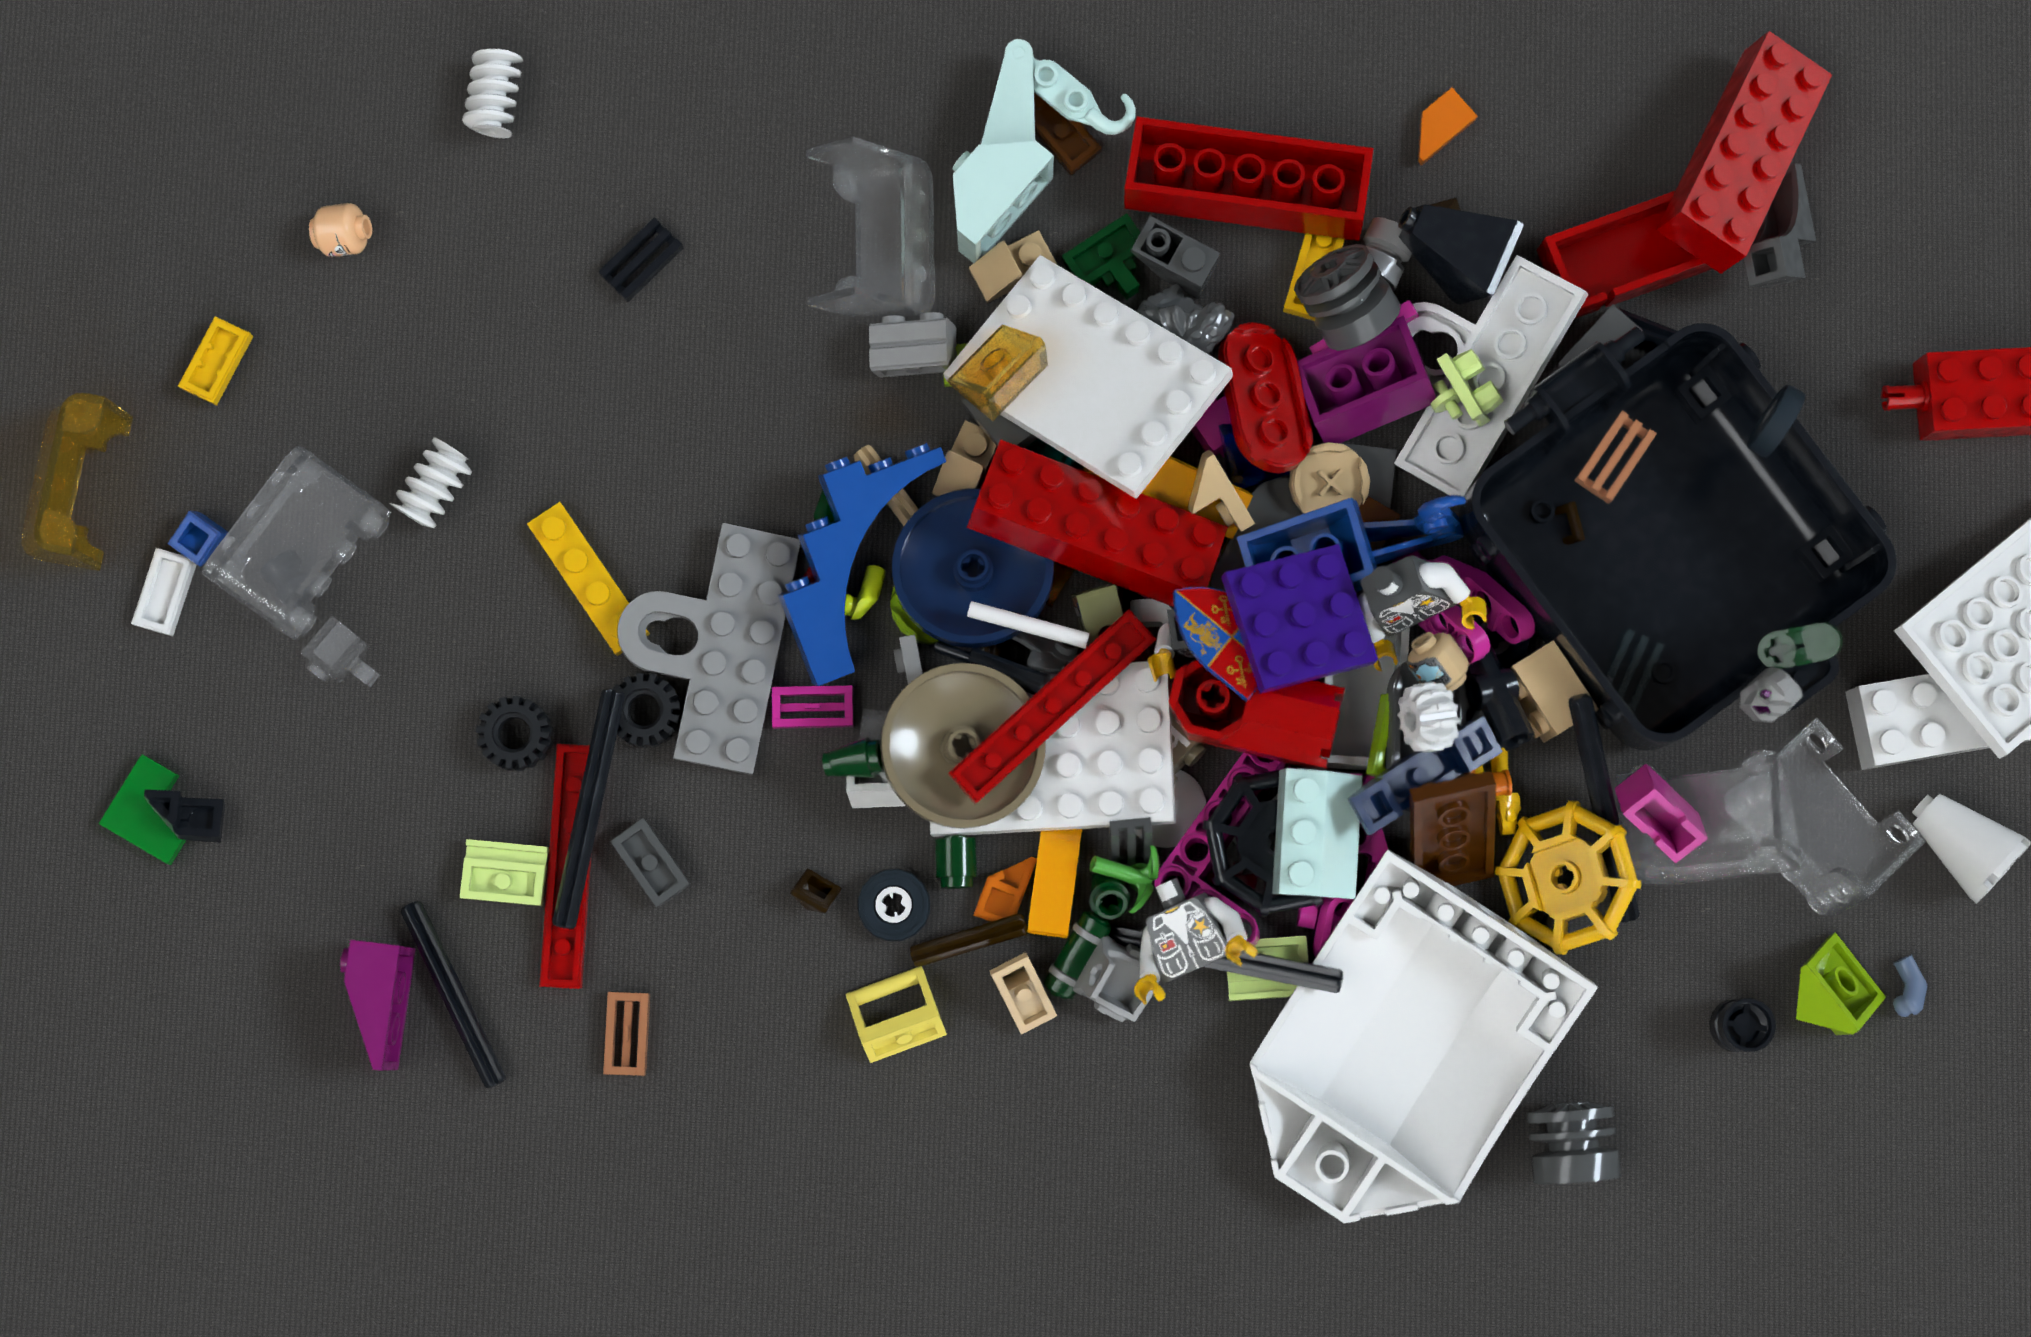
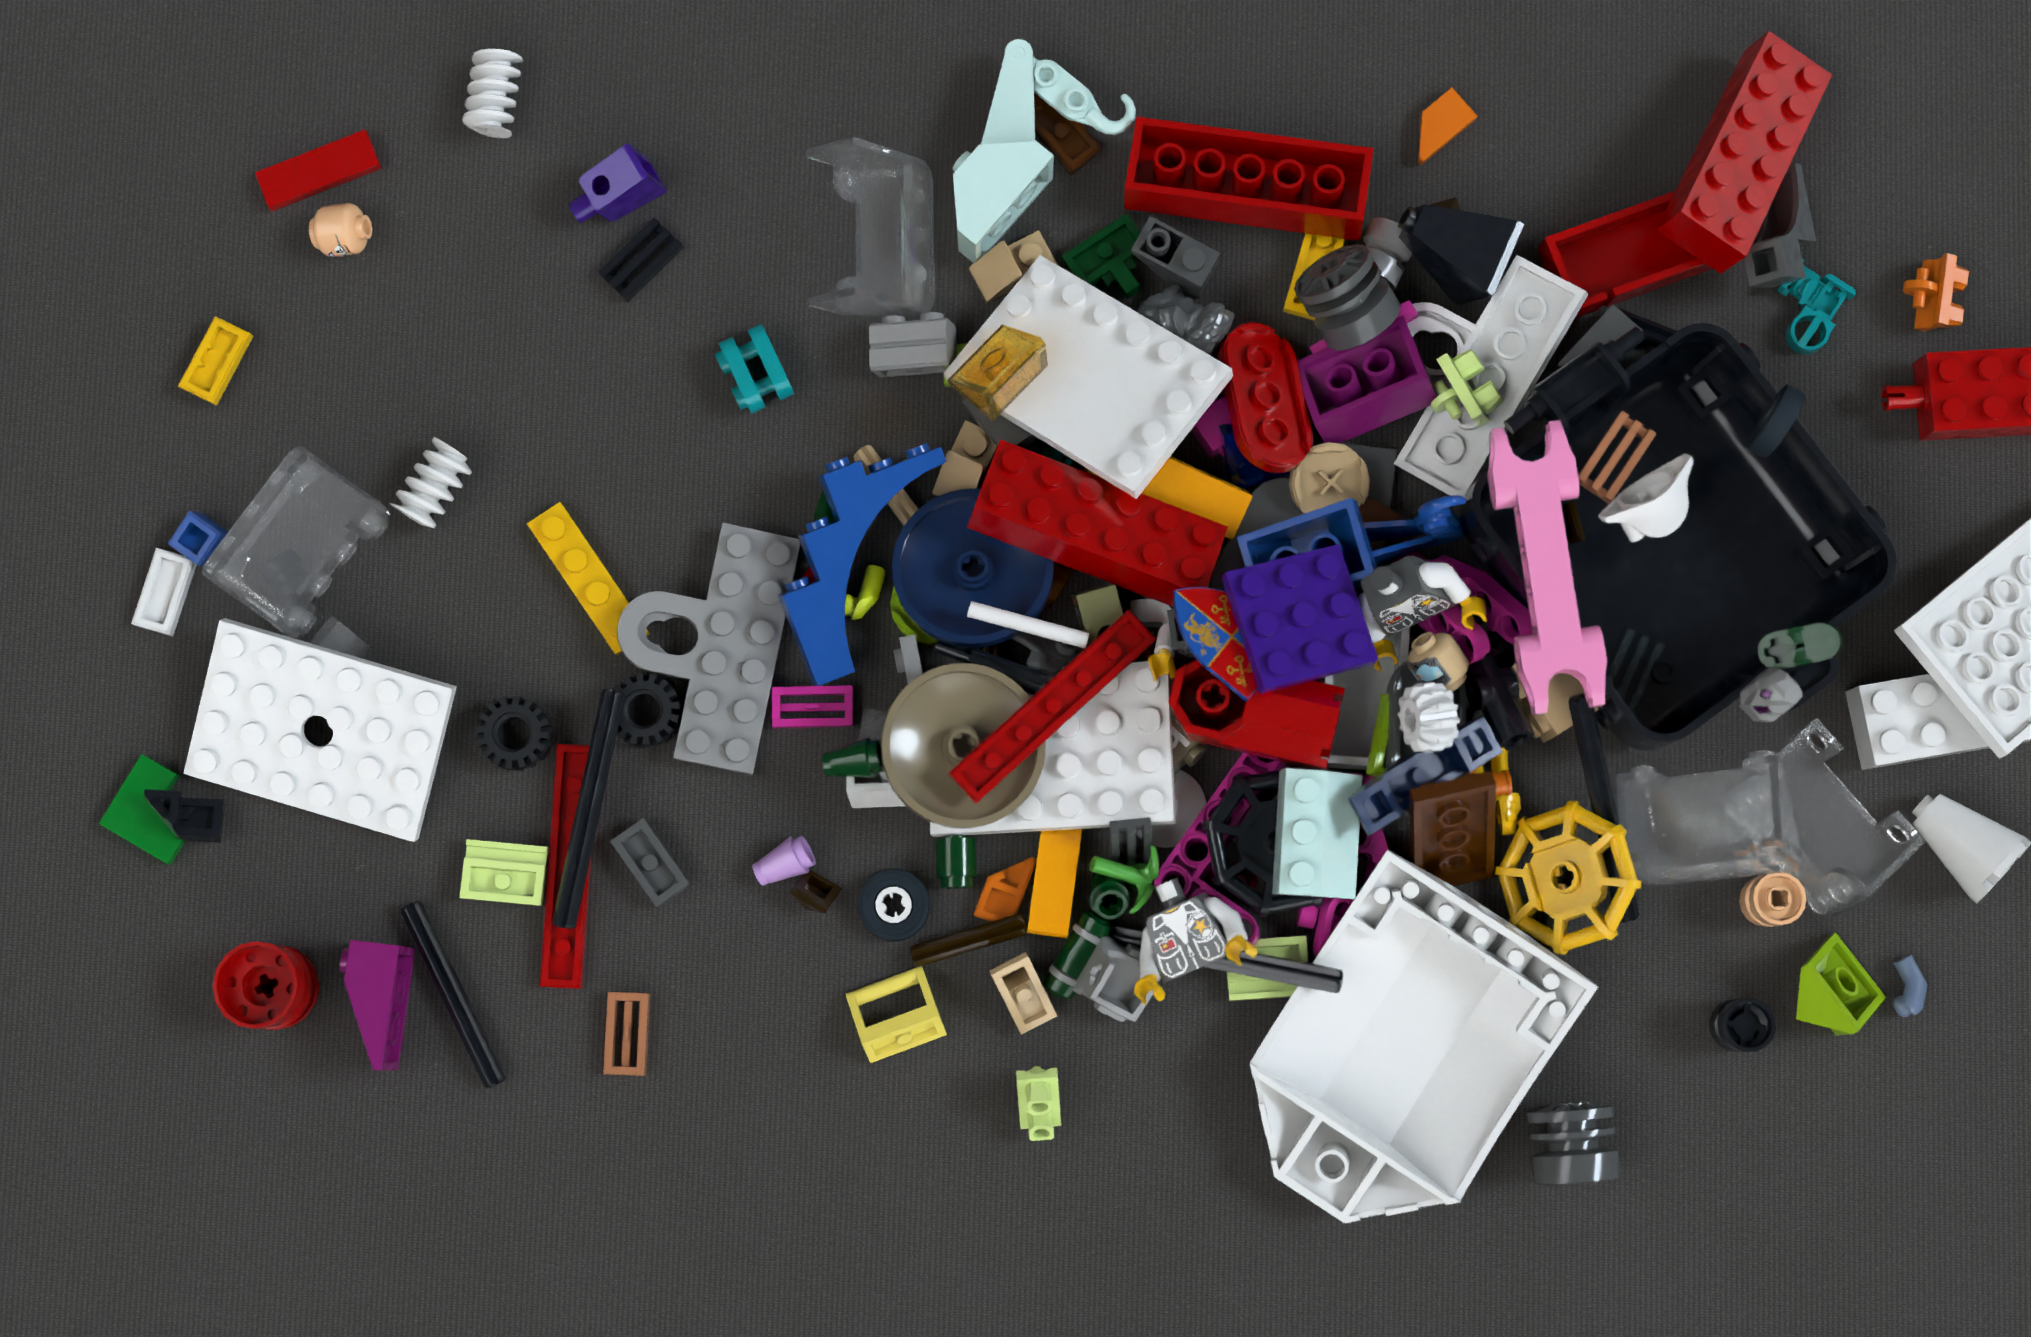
clear yellow windscreen [21,393,133,571] -> none
tan slope [1188,450,1255,532] -> none
dark pink brick [1614,763,1708,863] -> none
none -> white plate [183,618,457,842]
none -> red wheel [212,941,320,1030]
none -> red tile [255,129,382,212]
none -> dark purple torso [568,143,667,223]
none -> teal brick [714,323,795,414]
none -> lavender cone [752,836,816,886]
none -> yellowish green hips [1016,1066,1061,1141]
none -> bright pink piece [1487,420,1607,716]
none -> white hat [1598,453,1693,542]
none -> light nougat wheel [1739,872,1807,927]
none -> teal piece [1776,258,1856,355]
none -> orange hips [1902,253,1969,332]

